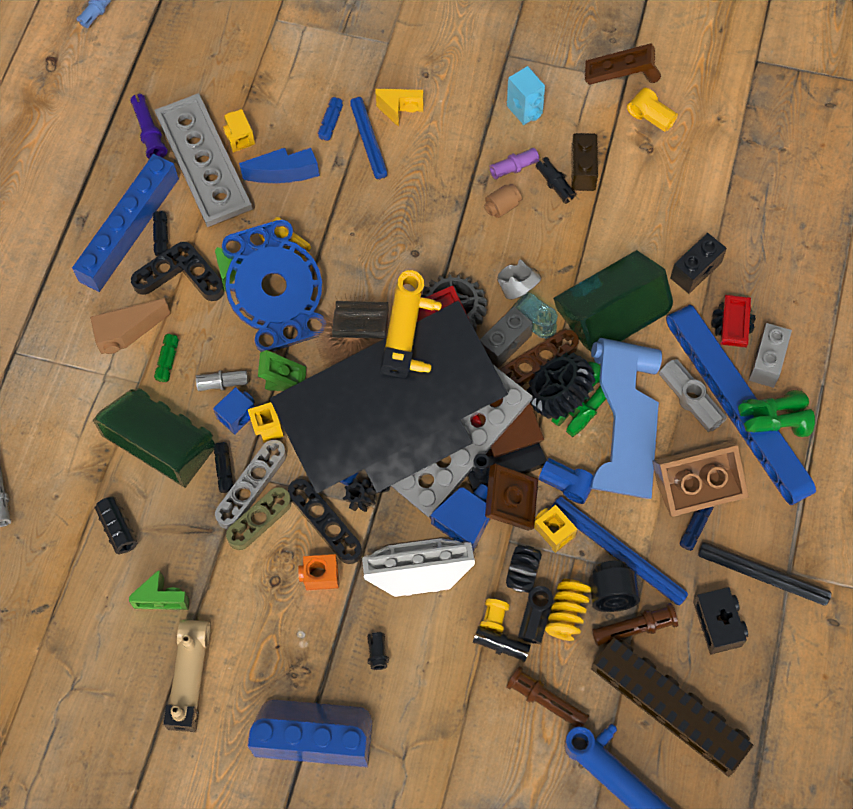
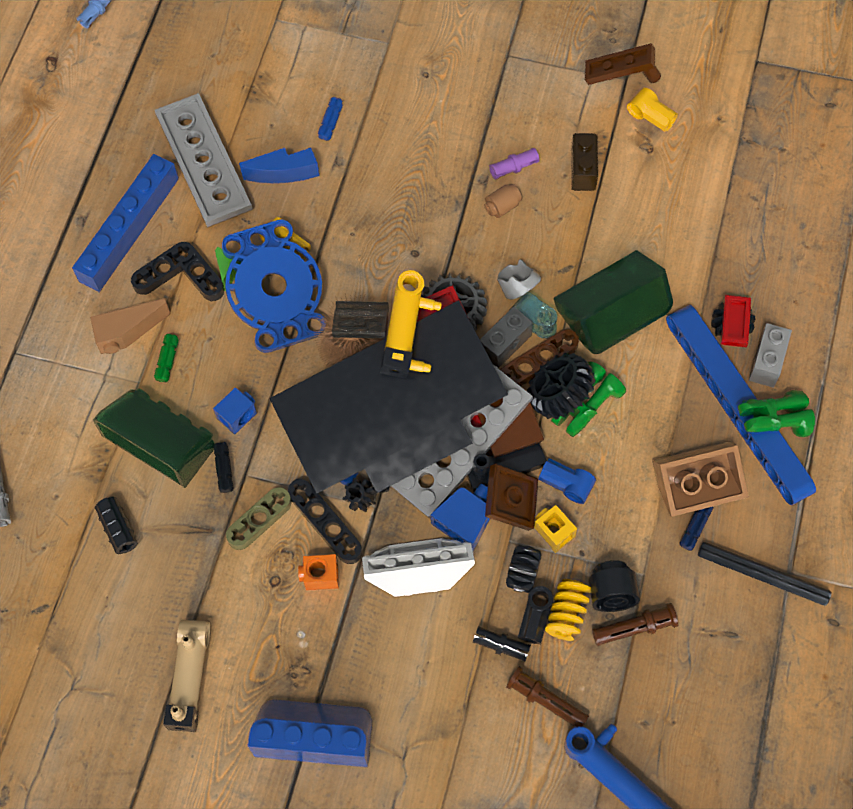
bright green slope [129,571,189,610] -> none
dark purple pin [130,94,167,159] -> none
black axle [153,211,168,257] -> none
light grey axle [196,370,249,391] -> none
light grey beam [215,440,286,529] -> none
yellow brick [223,109,255,153] -> none
yellow brick [248,402,284,443] -> none
bright green slope [258,350,306,391] -> none
blue axle [350,97,387,179] -> none
black pin [367,632,389,670] -> none
yellow slope [375,89,424,126] -> none
yellow bush [480,599,510,633] -> none
medium azure brick [507,66,545,125] -> none
black pin [535,157,577,204] -> none
blue axle [552,497,688,606] -> none
medium blue door [590,338,662,499] -> none
dark brown brick [591,638,754,777] -> none
light grey piece [659,359,727,432] -> none
black brick [670,233,727,294] -> none
black brick [693,587,748,655] -> none

